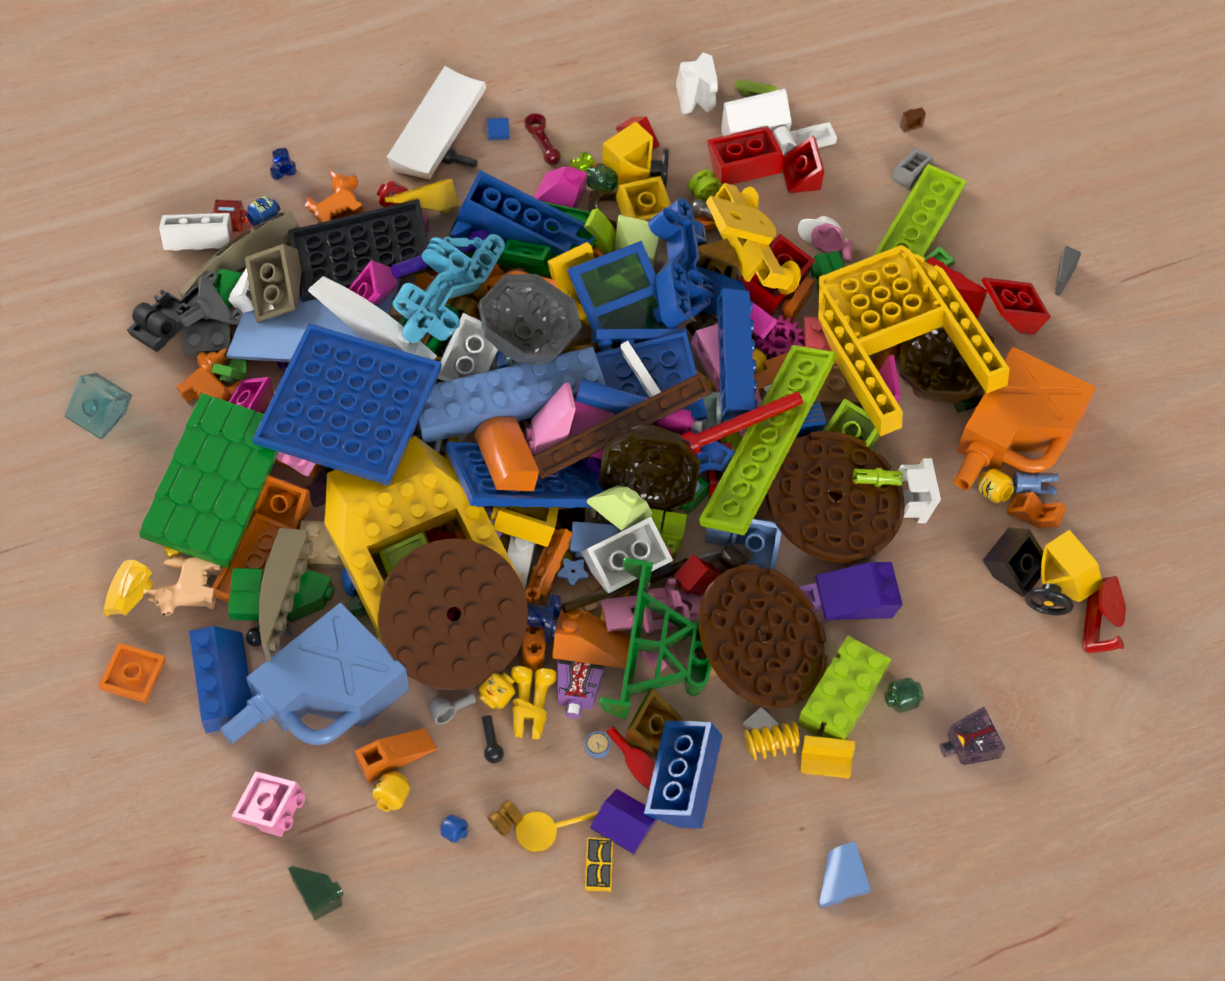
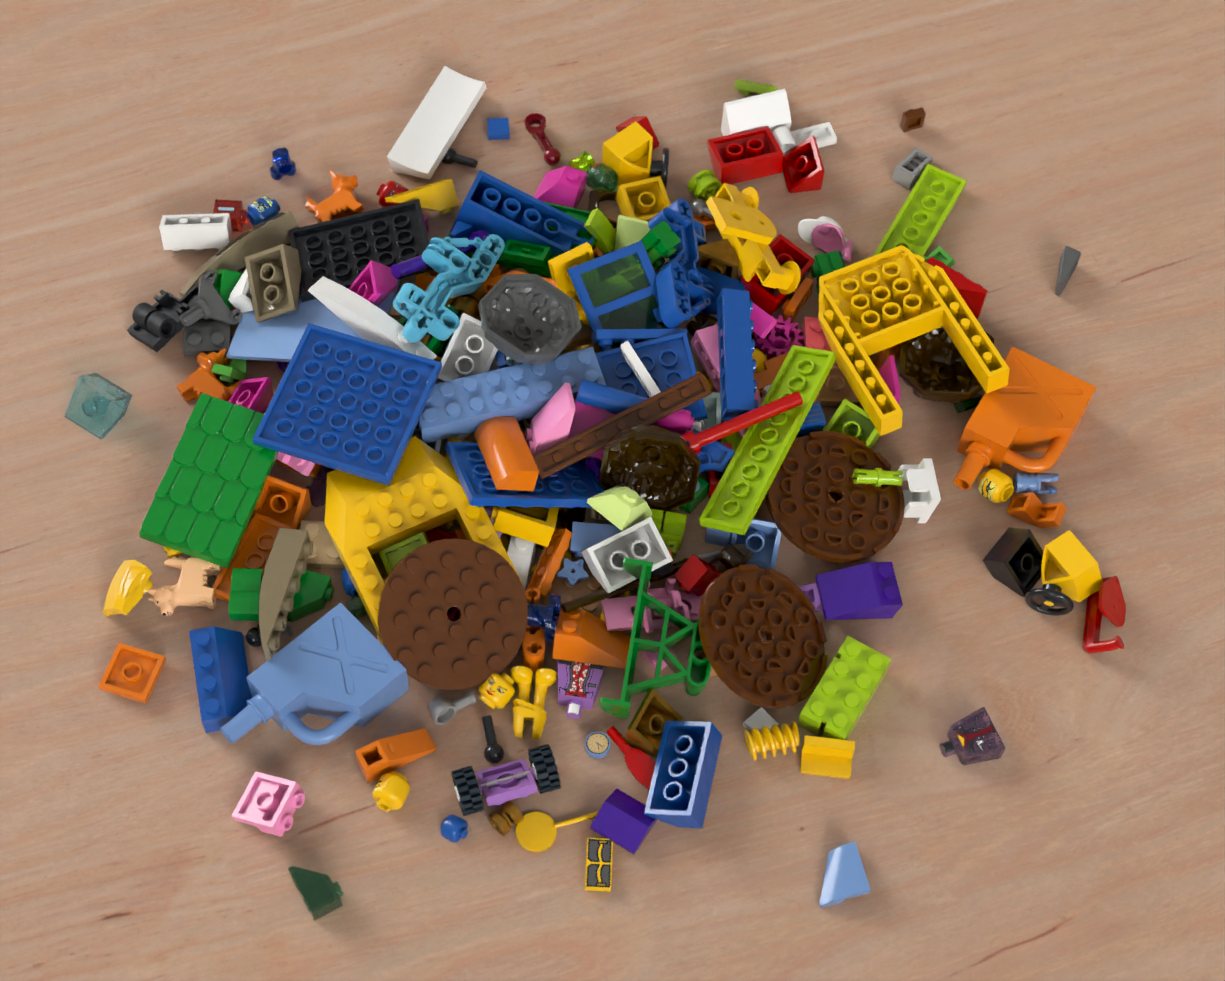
white piece [676,52,718,114] -> none
clear green head [884,678,924,713] -> none
red slope [981,277,1051,334] -> none
none -> plate [451,744,561,816]
none -> green brick [632,221,681,270]

